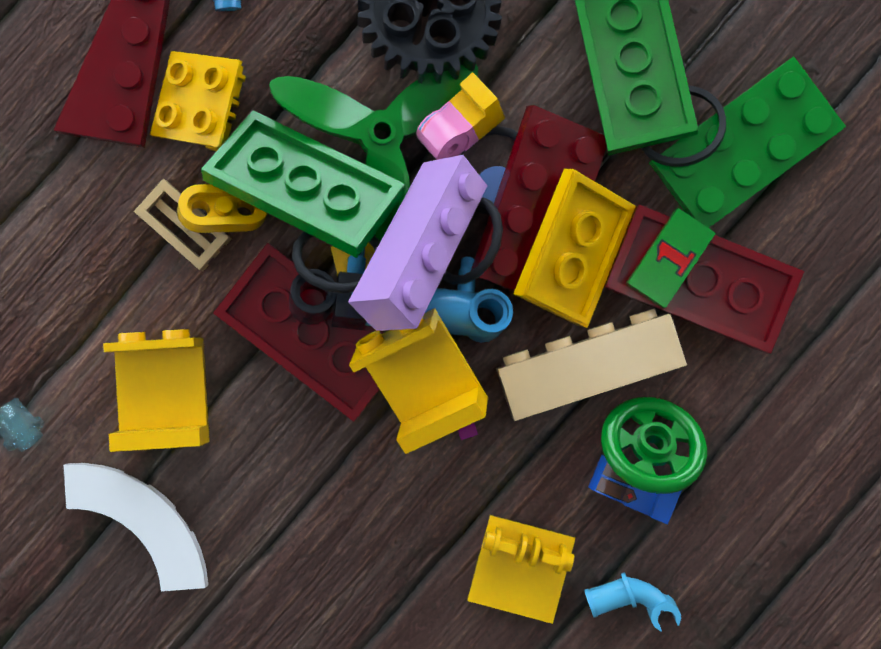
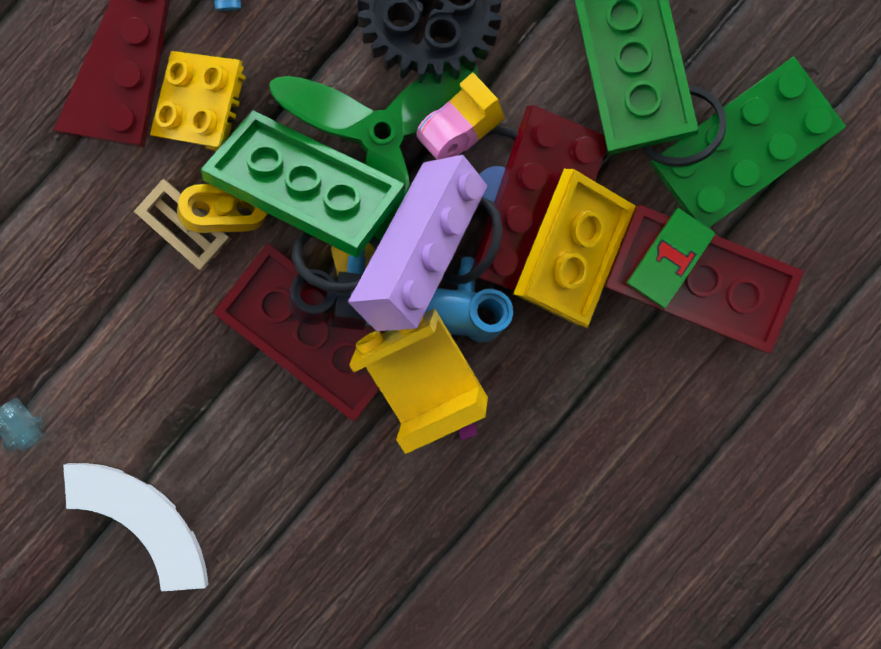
yellow panel [103,329,210,452] -> none
yellow hinge [467,515,575,624] -> none
tan brick [496,308,687,421] -> none
medium azure piece [584,572,681,632] -> none
blue leg [588,454,682,525] -> none
green plate [601,397,707,494] -> none

